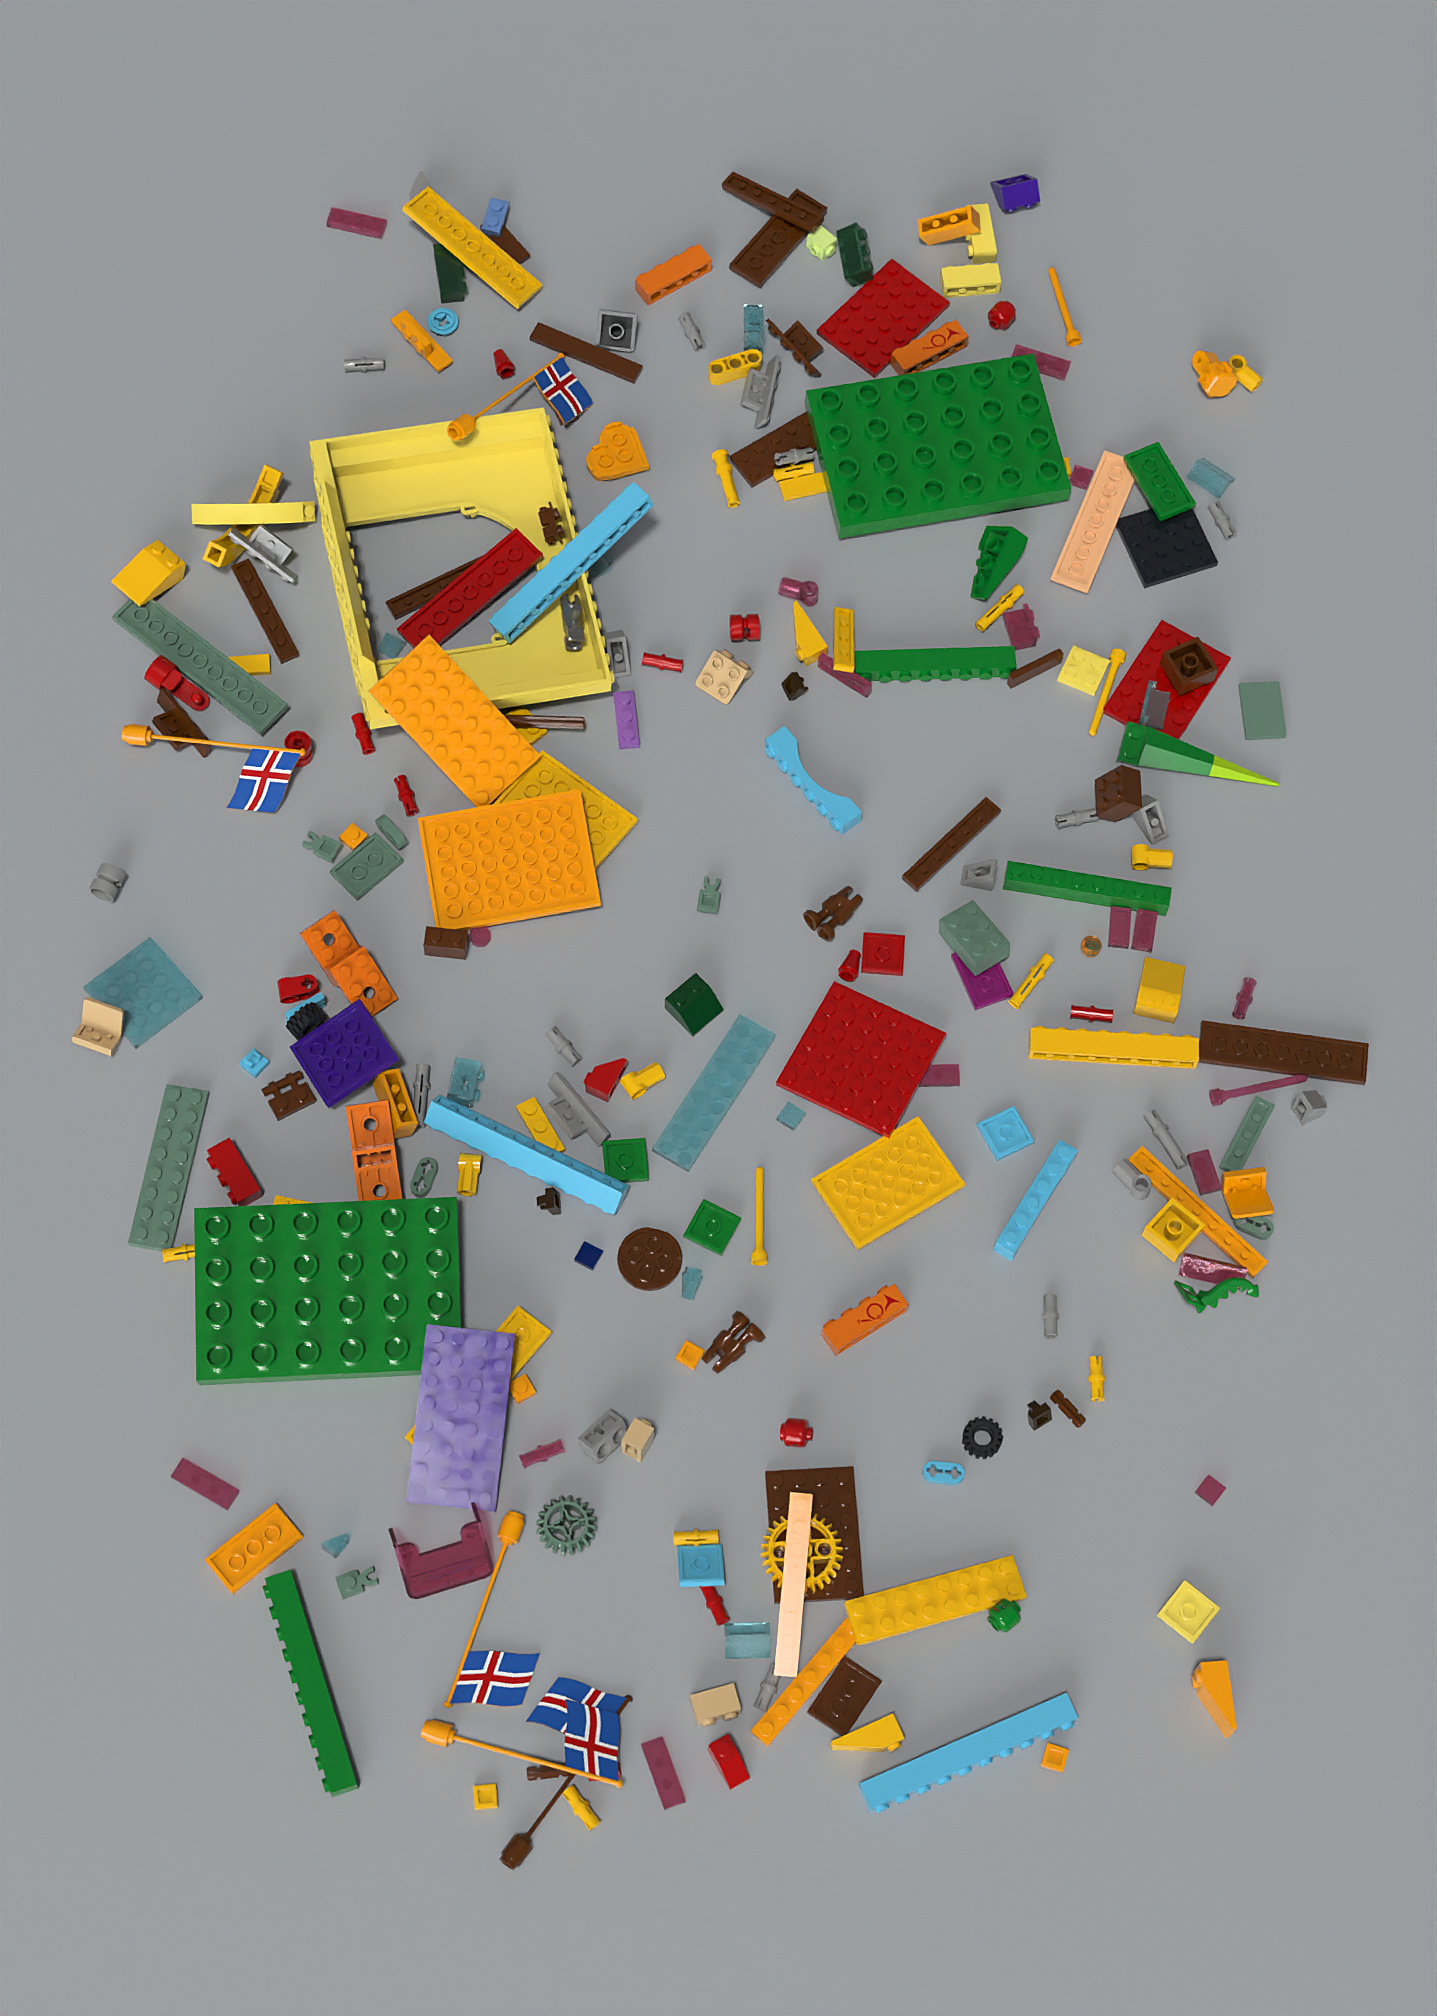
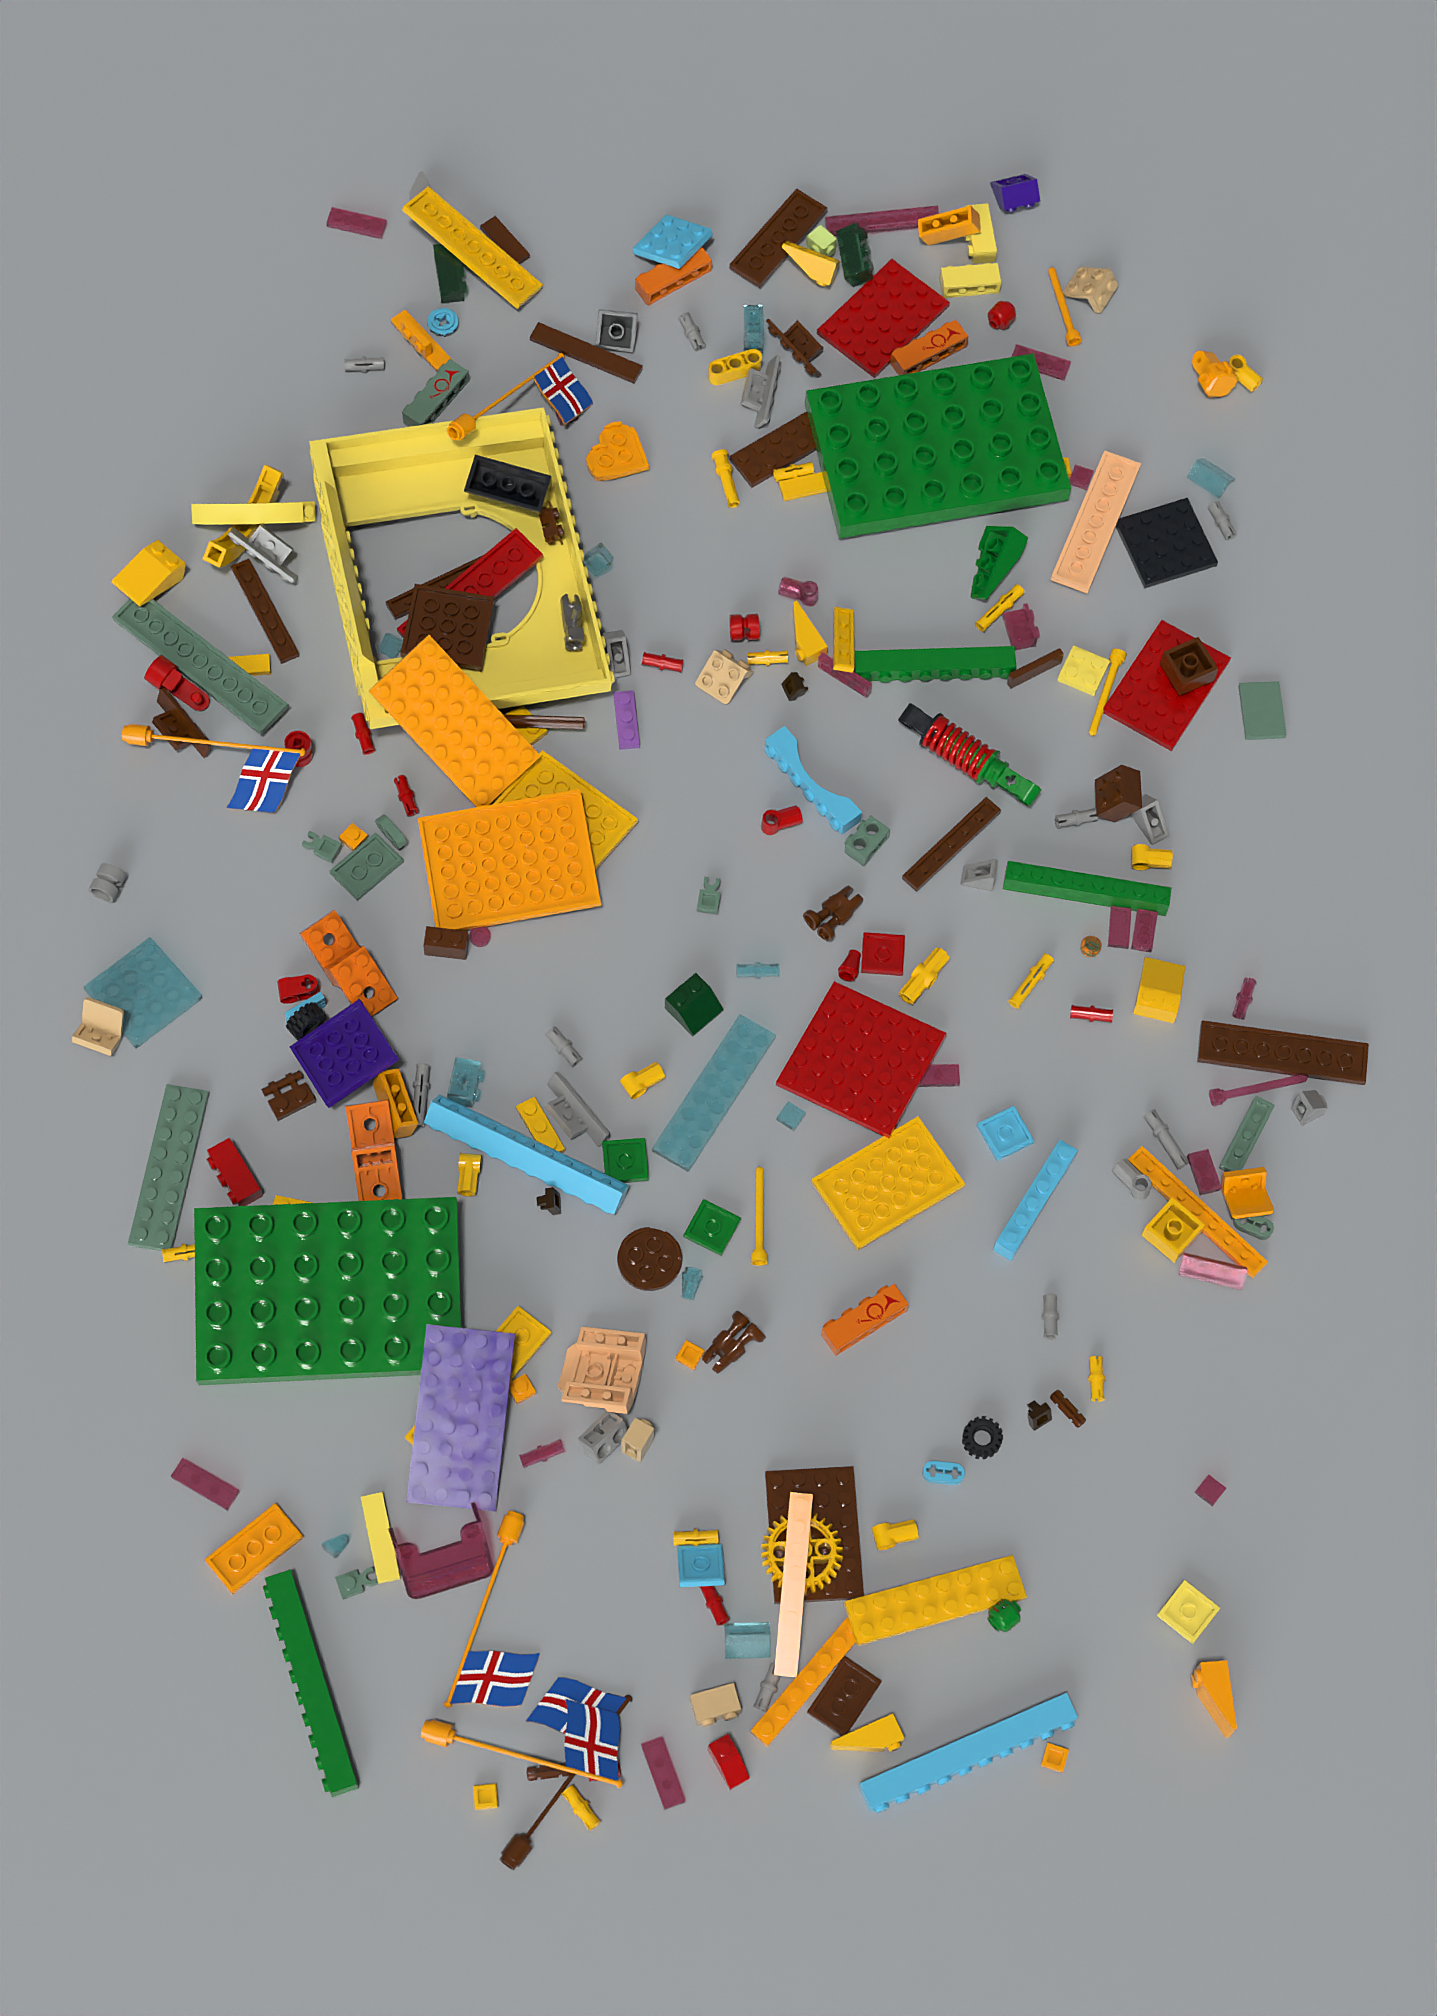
medium azure tile [239,1048,270,1079] -> none
sand green beam [410,1157,437,1198] -> none
medium blue plate [481,198,509,237] -> none
medium azure brick [489,482,654,644] -> none
red cone [493,349,515,378] -> none
sand green gear [536,1495,596,1556] -> none
clear blue tile [574,1241,603,1271] -> none
red slope [583,1058,627,1102] -> none
reddish brown plate [722,172,824,233] -> none
light grey pin [774,447,814,466] -> none
red head [780,1418,813,1448] -> none
sand green brick [939,900,1010,976] -> none
magenta tile [951,953,1014,1010] -> none
yellow brick [1028,1026,1199,1069] -> none
green plate [1116,721,1280,787] -> none
green plate [1123,441,1196,521] -> none
clear light blue panel [1138,680,1170,730] -> none
green piece [1174,1277,1259,1313] -> none
none -> light yellow tile [361,1492,400,1584]
none -> reddish brown plate [400,584,494,671]
none -> sand green brick [402,359,469,427]
none -> black slope [464,454,552,513]
none -> light nougat slope [557,1326,646,1414]
none -> medium azure plate [633,215,713,269]
none -> clear light blue pin [736,962,779,979]
none -> yellow pin [747,650,788,666]
none -> red piece [761,805,803,835]
none -> yellow slope [782,241,840,286]
none -> clear pink plate [825,205,939,236]
none -> sand green brick [844,815,890,867]
none -> yellow piece [871,1519,919,1551]
none -> piece [898,703,1042,807]
none -> yellow piece [898,947,950,1005]
none -> tan bracket [1063,267,1119,313]

